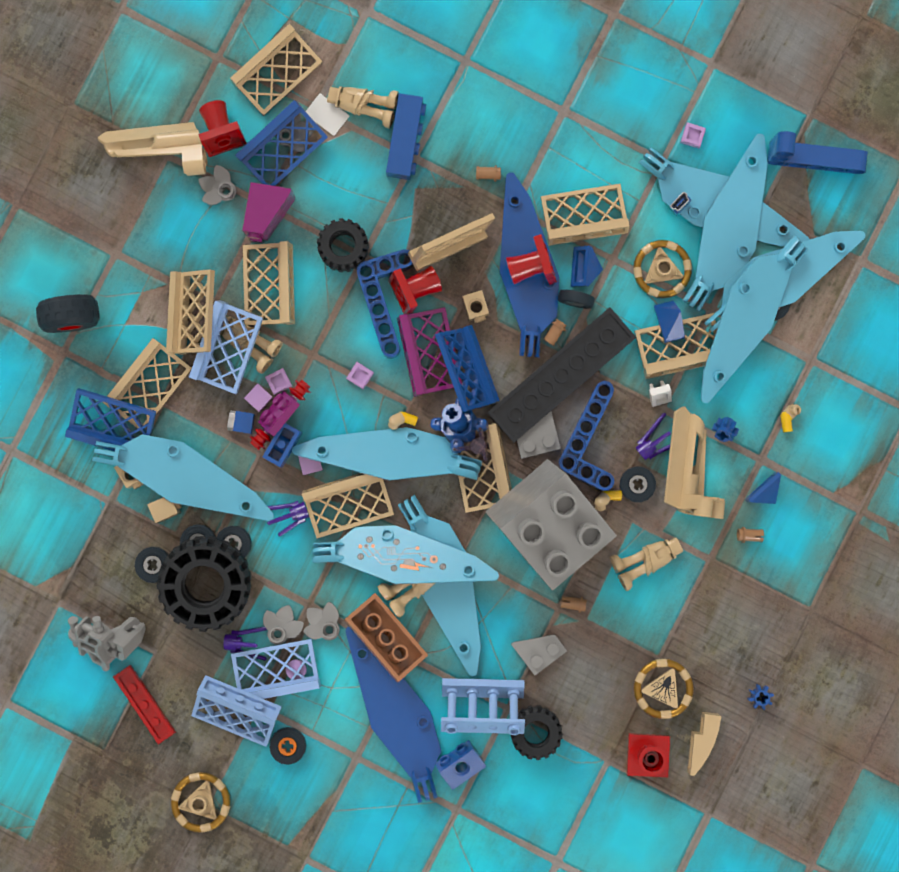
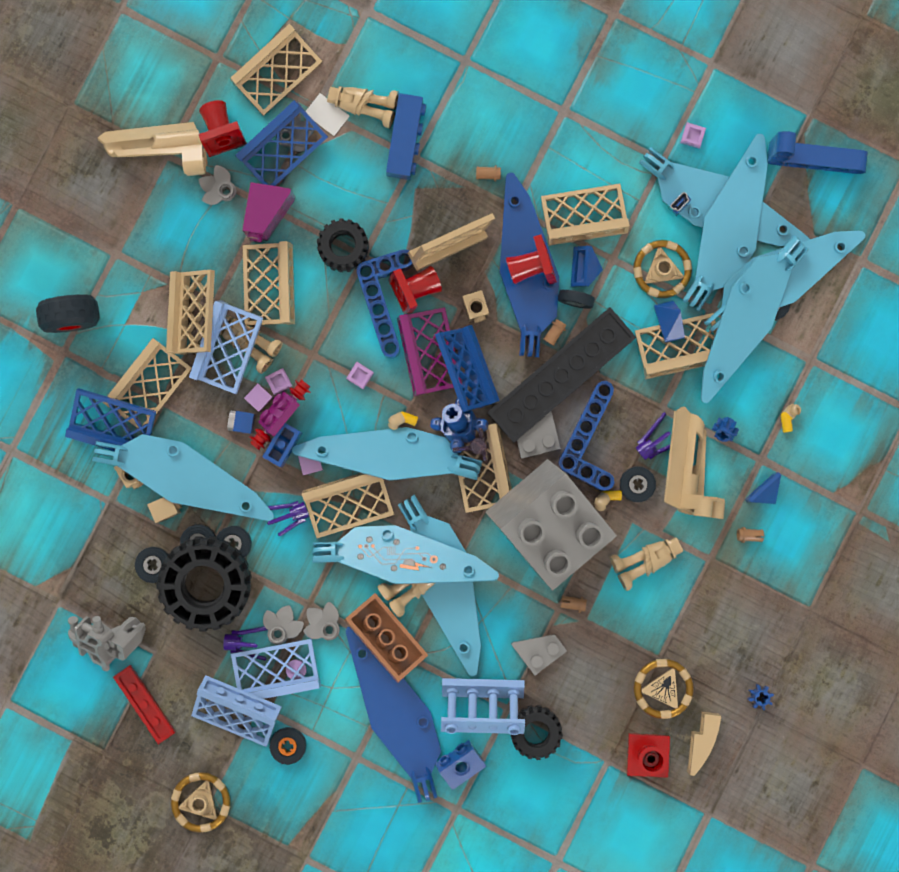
white tile [649,381,672,407] -> none

